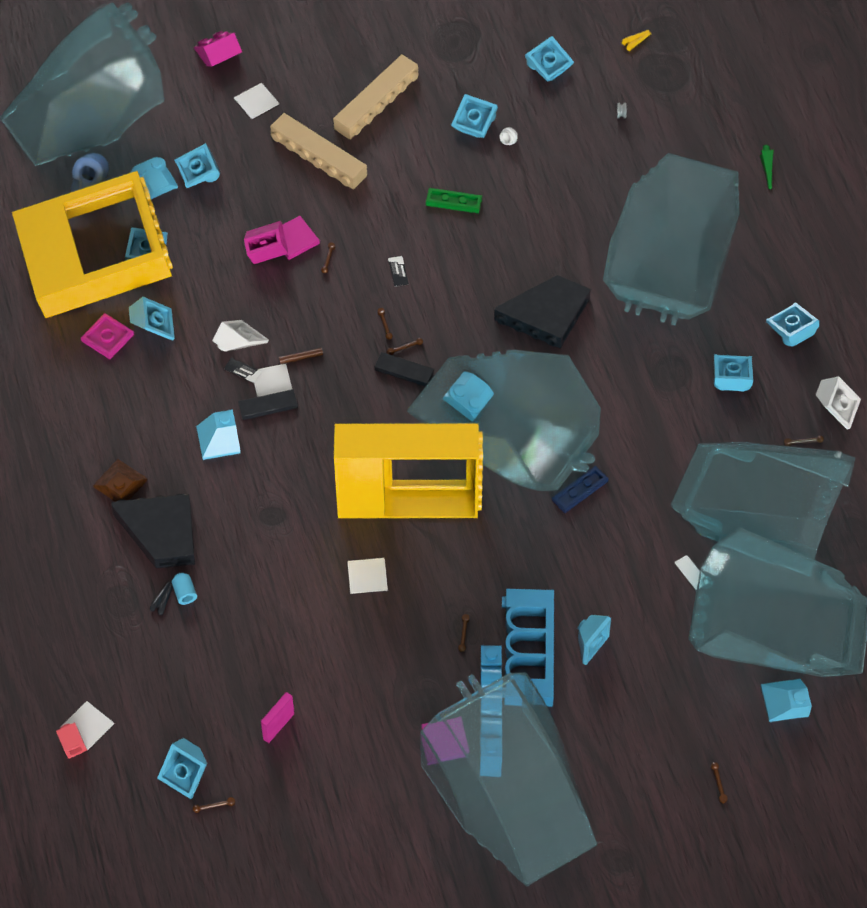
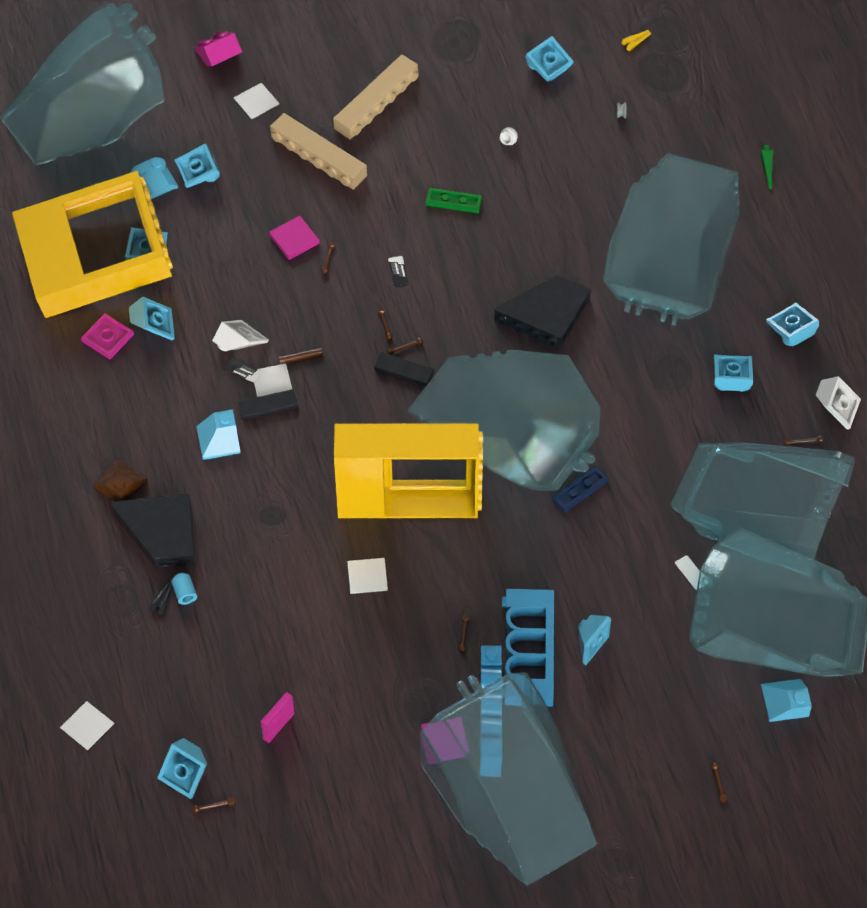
coral brick [56,722,87,759] -> none
medium blue piece [71,153,109,192] -> none
dark pink slope [244,221,288,264] -> none
medium azure slope [443,371,494,422] -> none
medium azure slope [451,94,498,138] -> none

